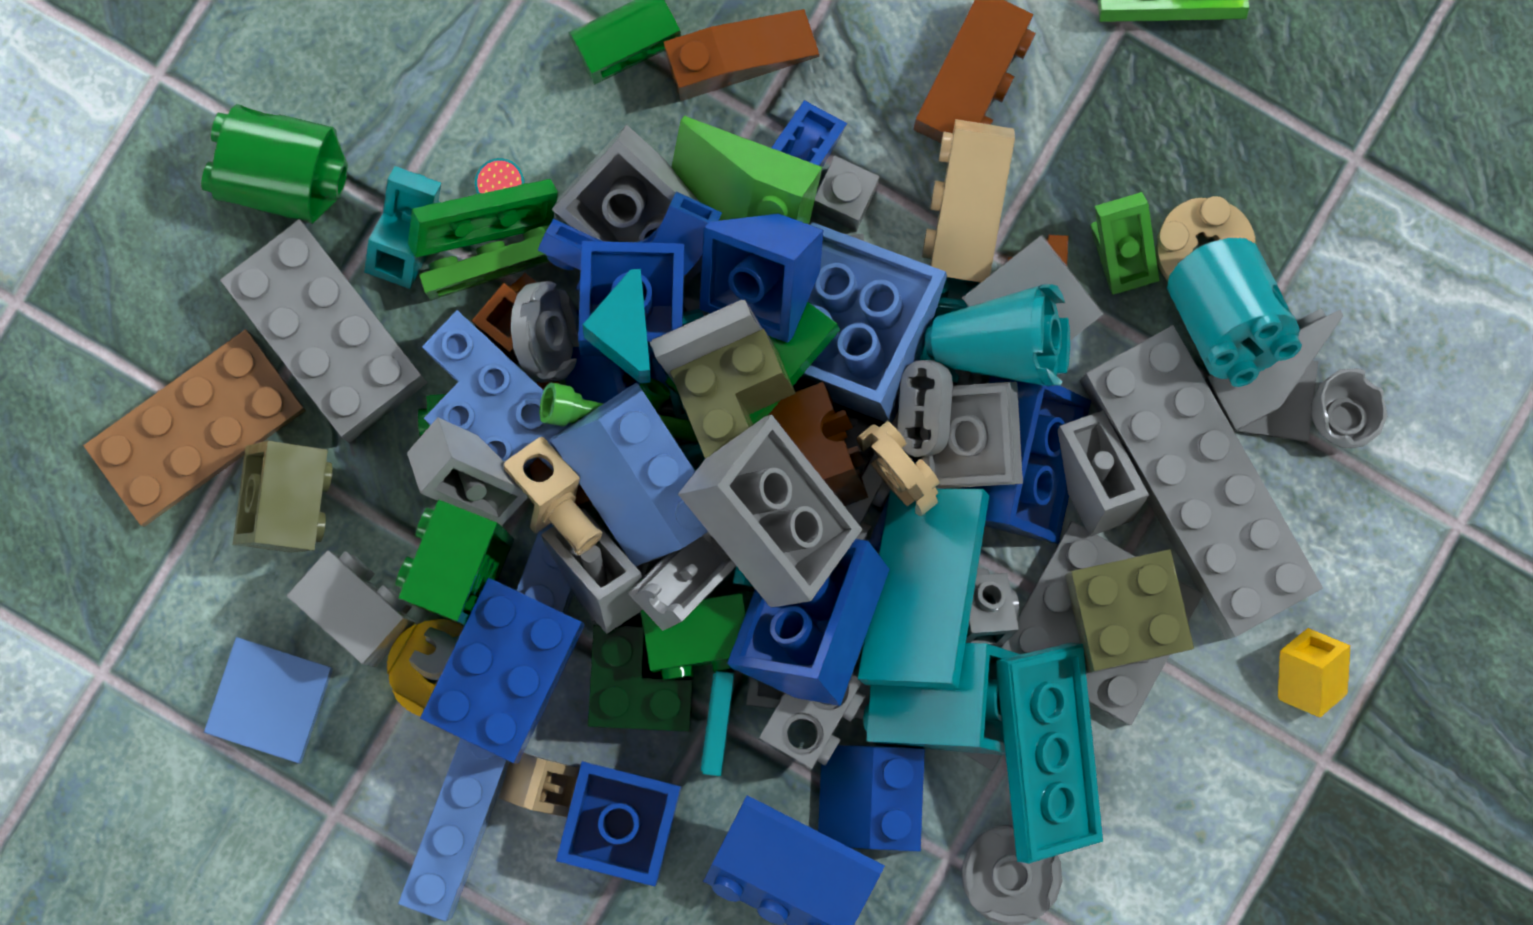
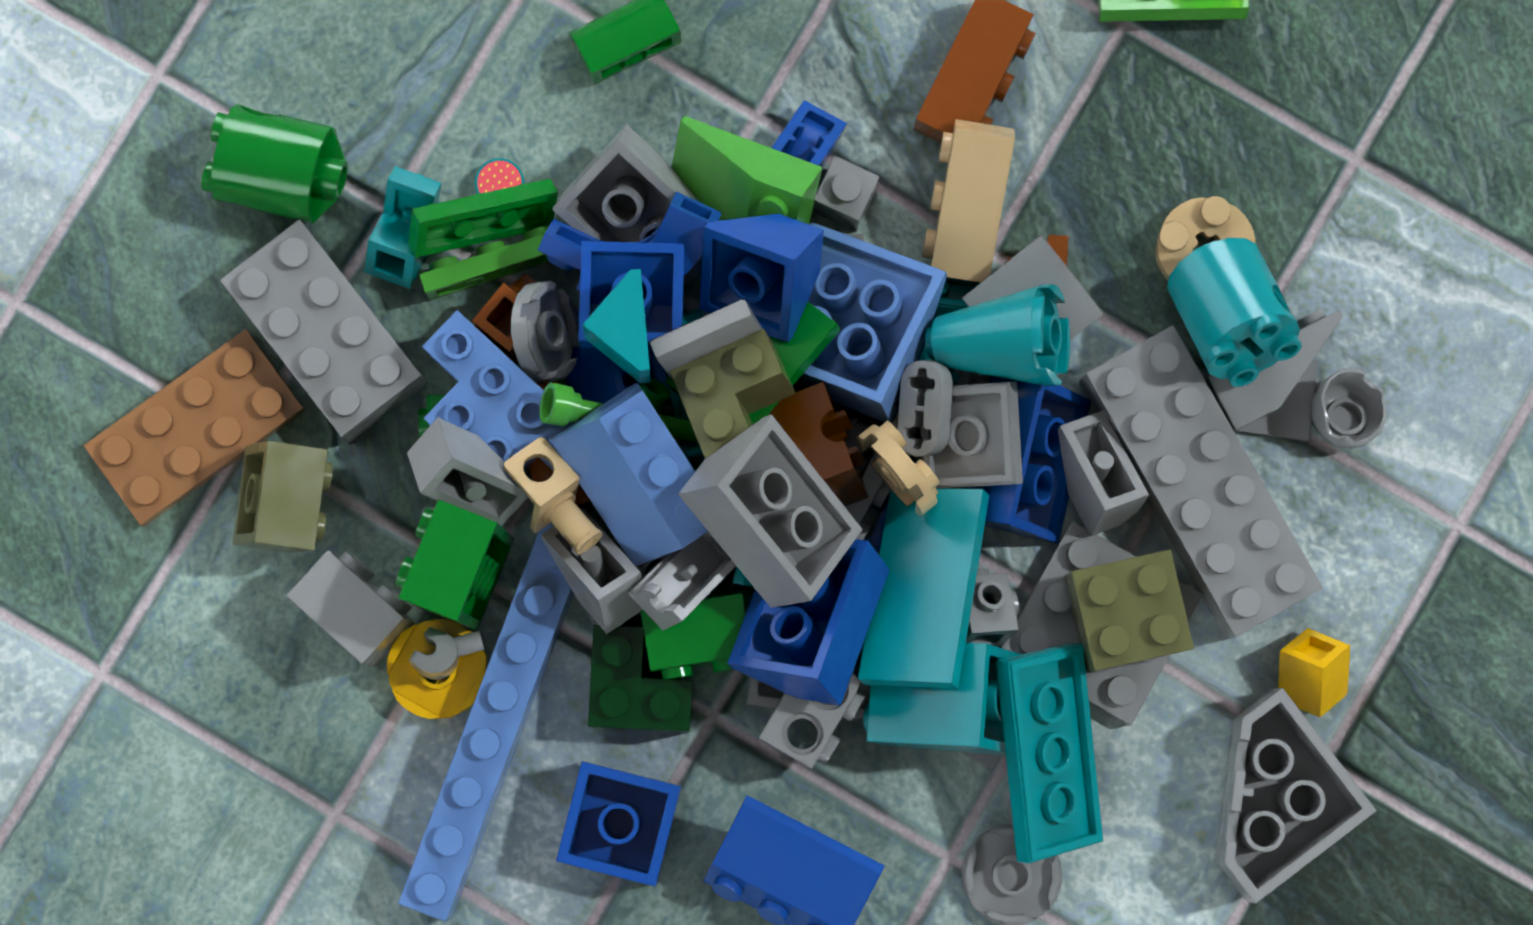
medium blue tile [204,637,333,763] -> none
blue brick [420,577,585,763] -> none
tan slope [499,753,580,817] -> none
dark orange slope [664,9,820,101] -> none
teal tile [701,671,735,776] -> none
blue slope [818,745,925,852] -> none
bright green slope [1091,192,1159,295] -> none
none -> light grey brick [1215,688,1377,904]

